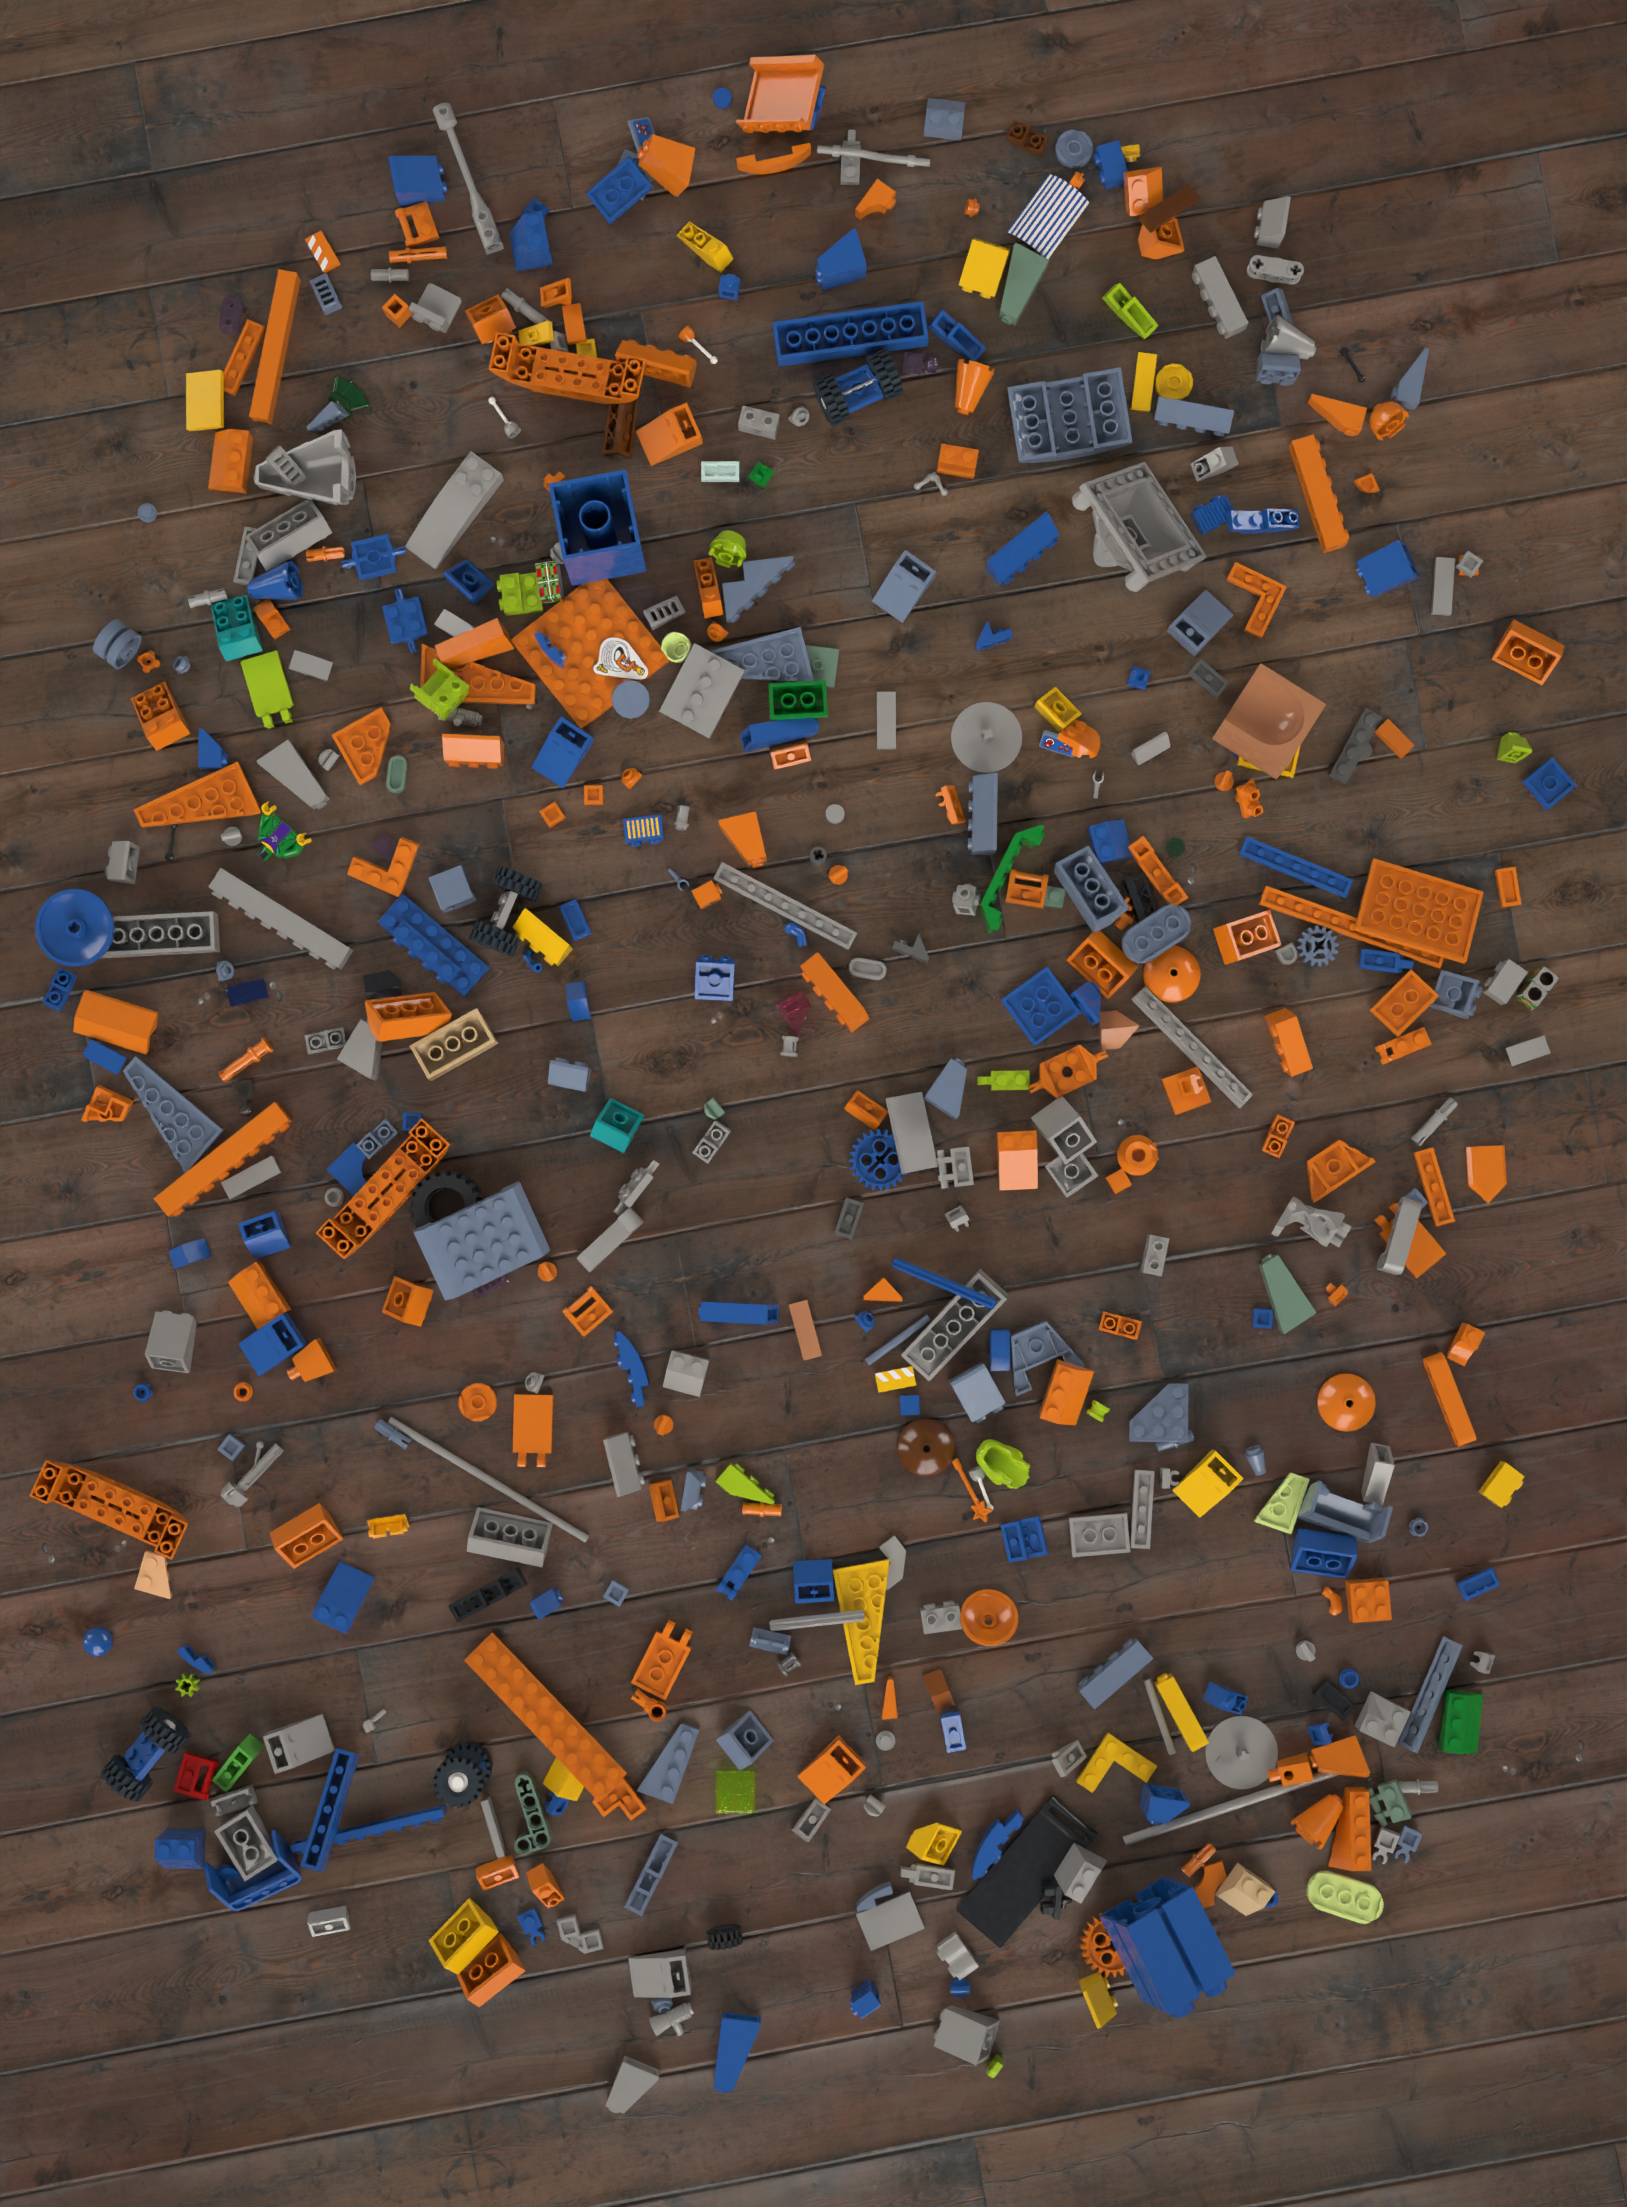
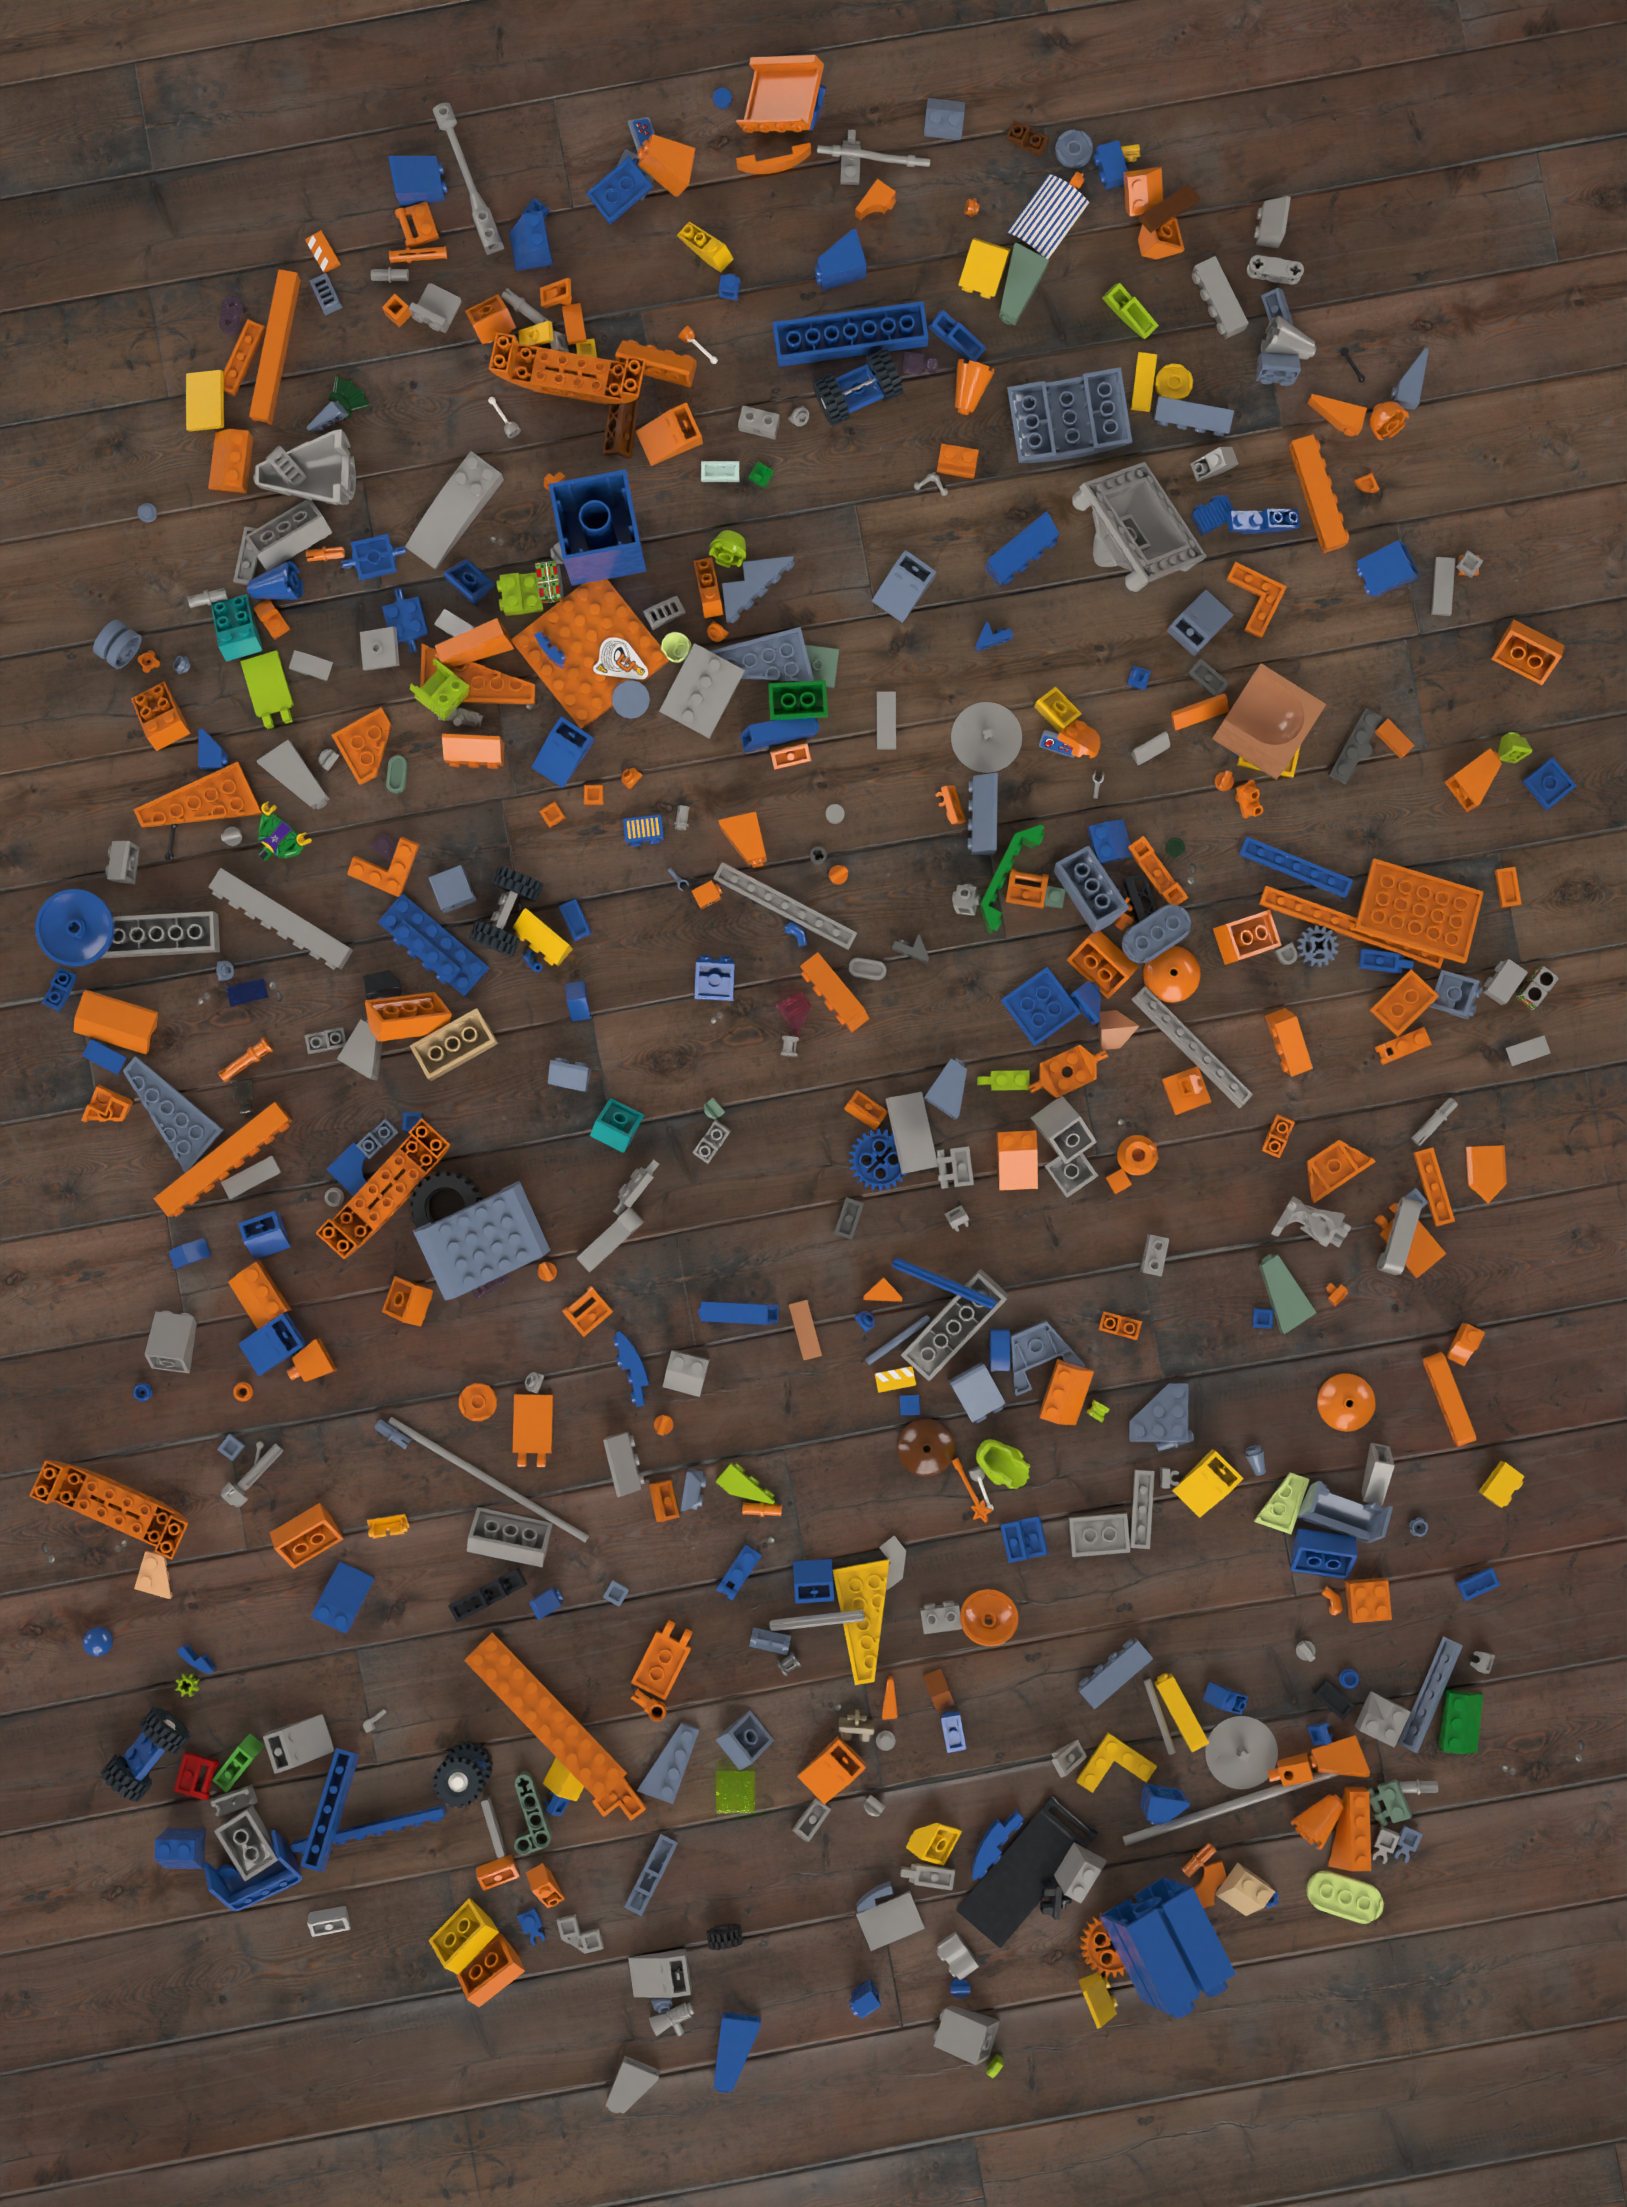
none -> light grey plate [360,627,400,671]
none -> dark tan hips [839,1709,874,1742]
none -> orange tile [1171,693,1229,731]
none -> orange slope [1444,748,1502,812]

